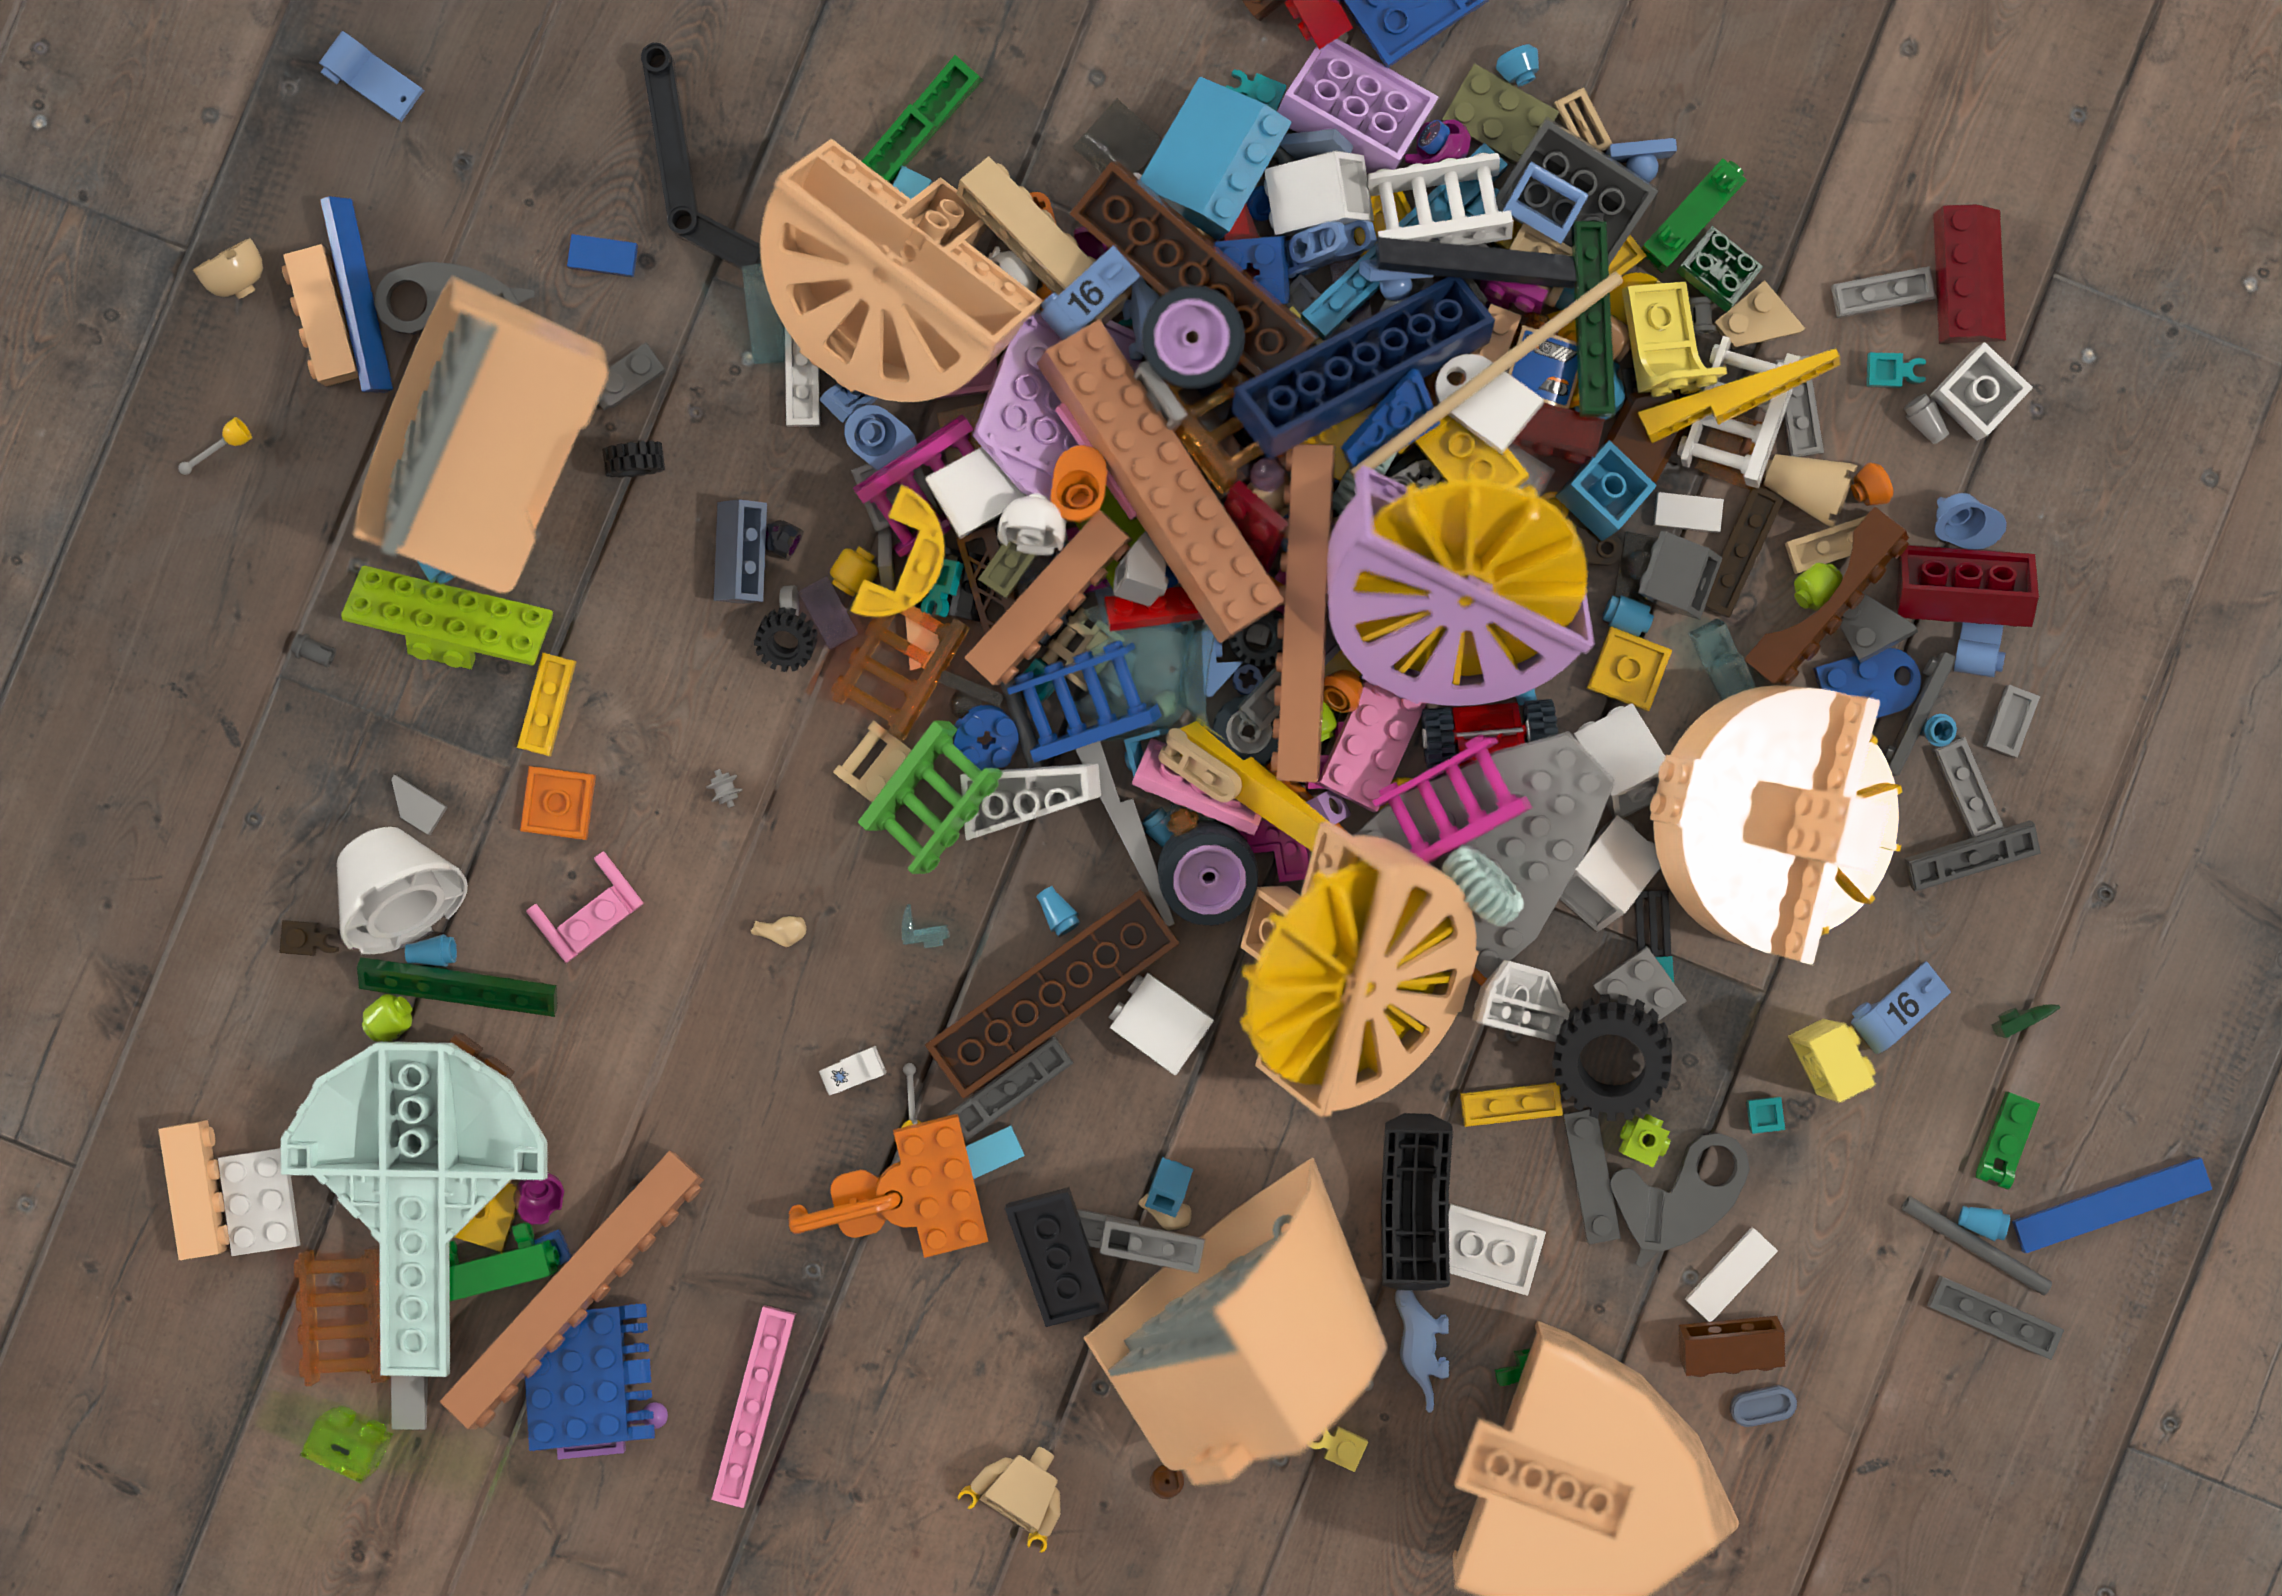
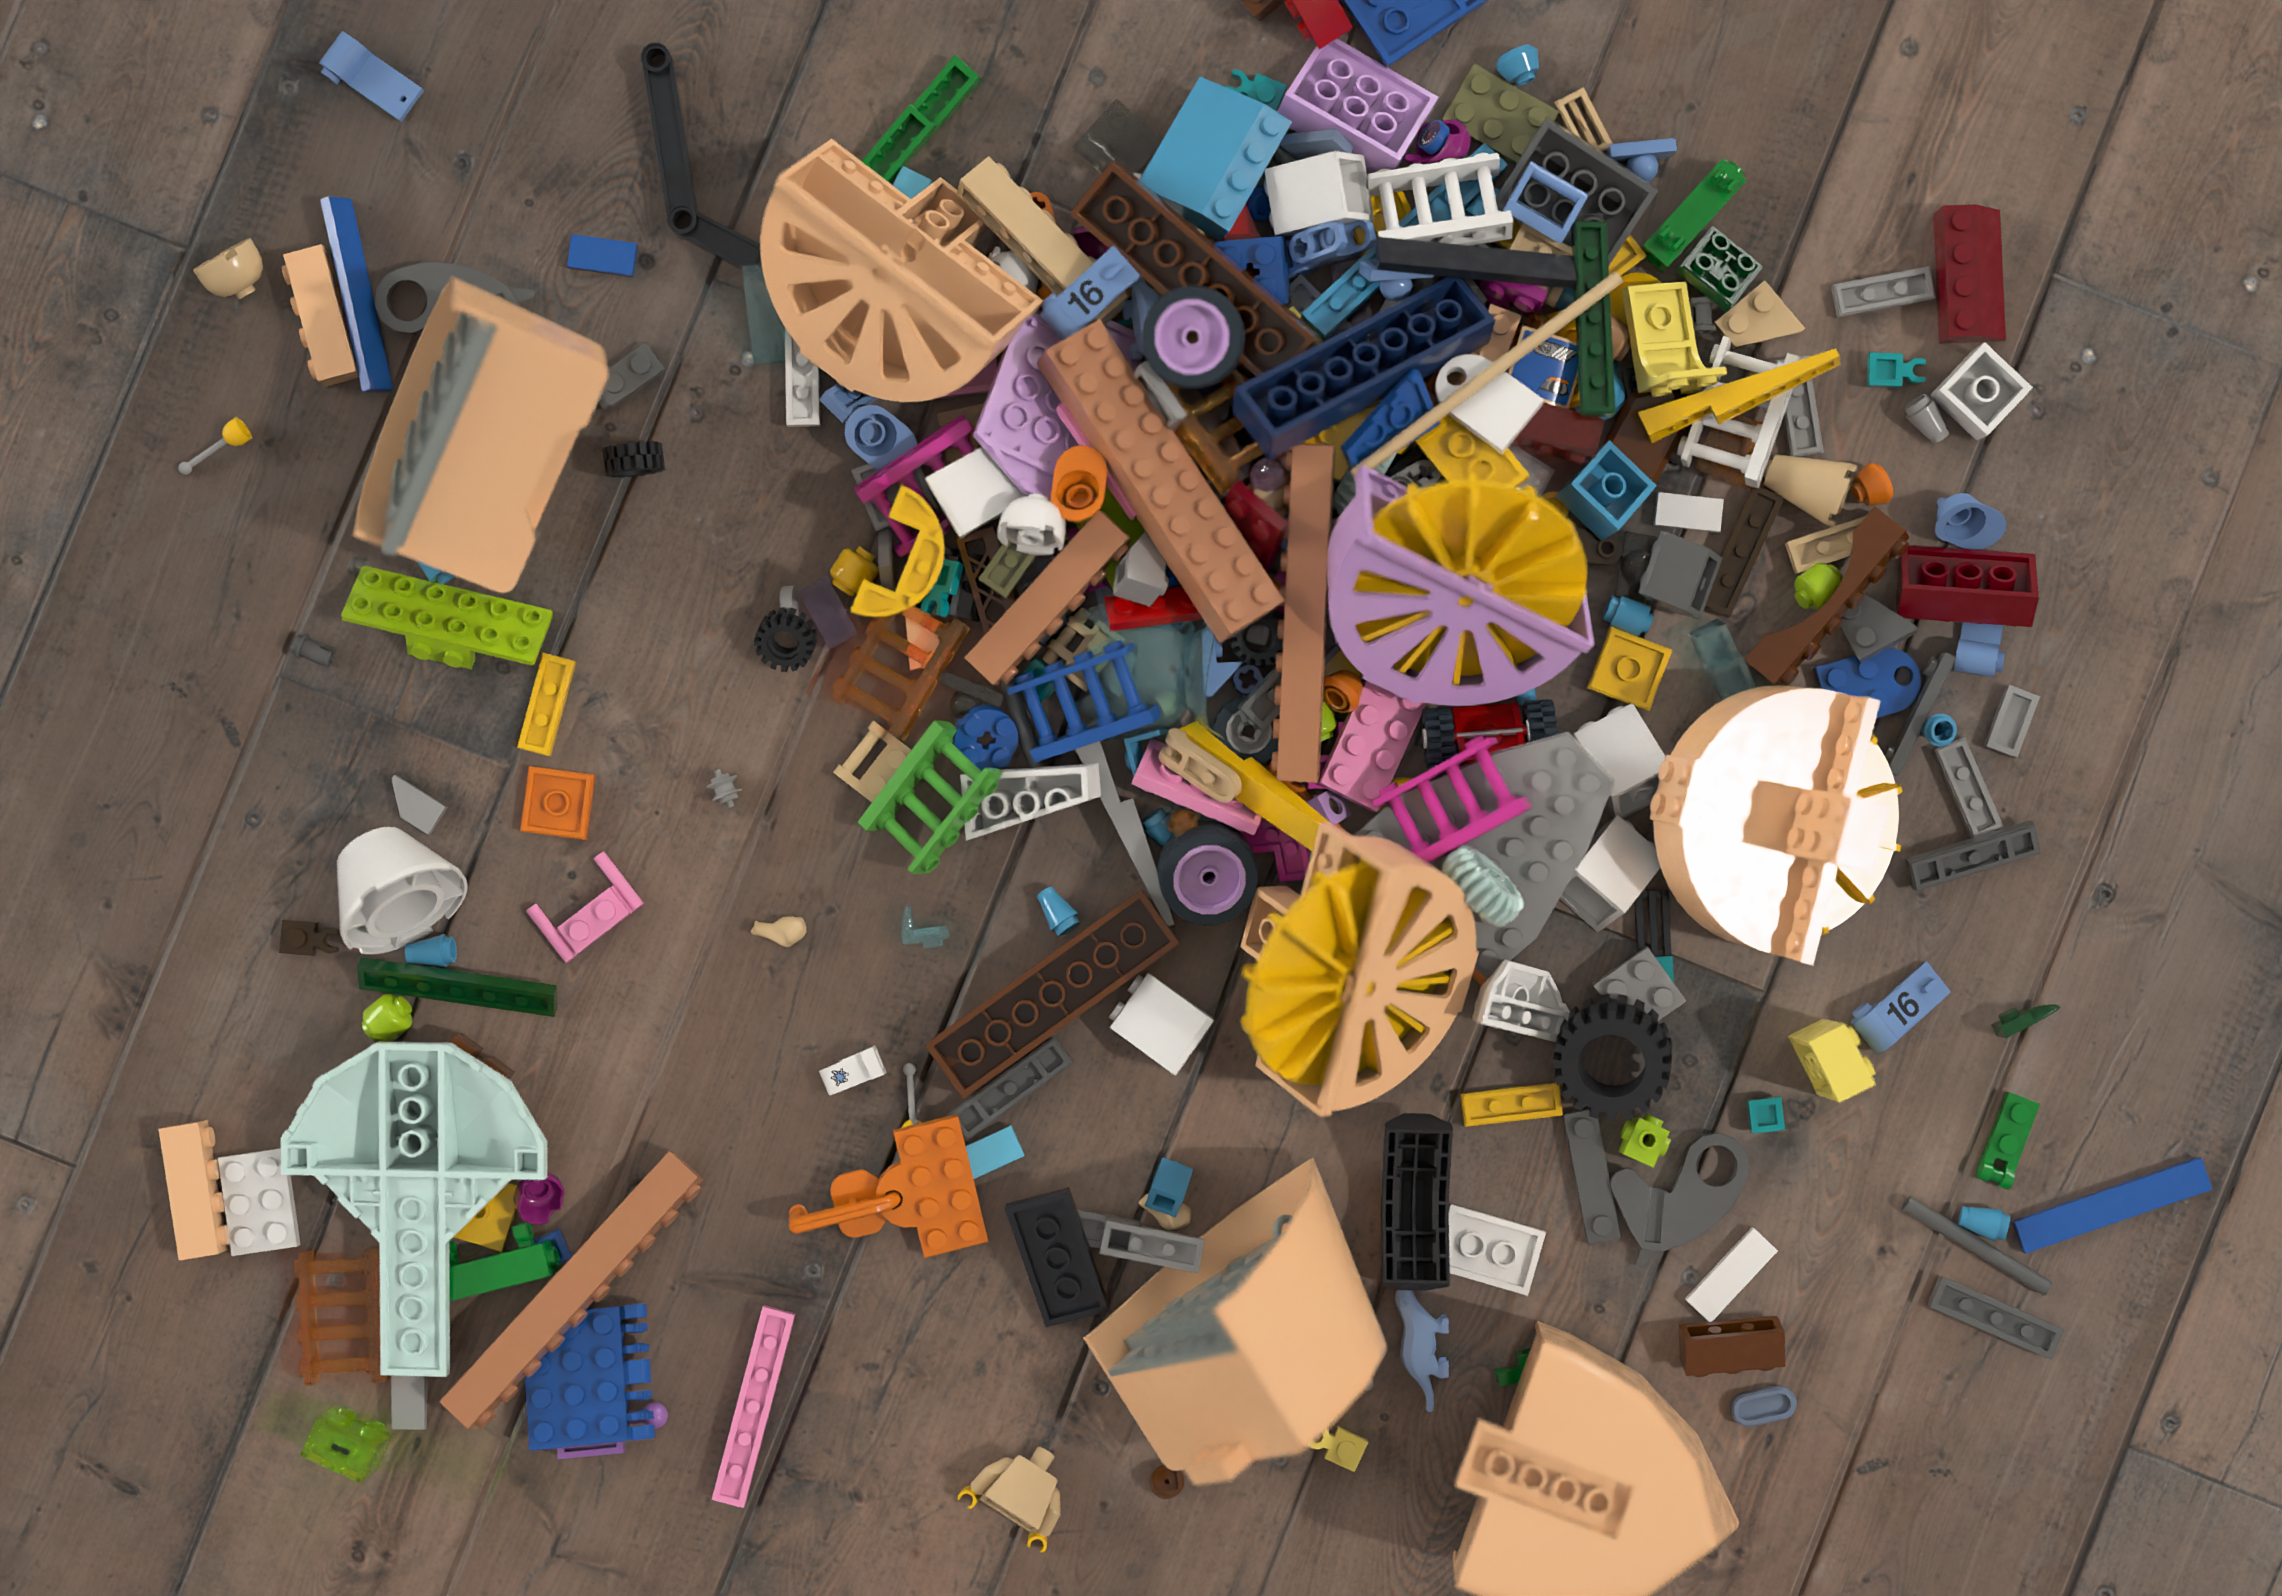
sand blue brick [714,499,767,604] -> none
black rock [765,520,804,561] -> none

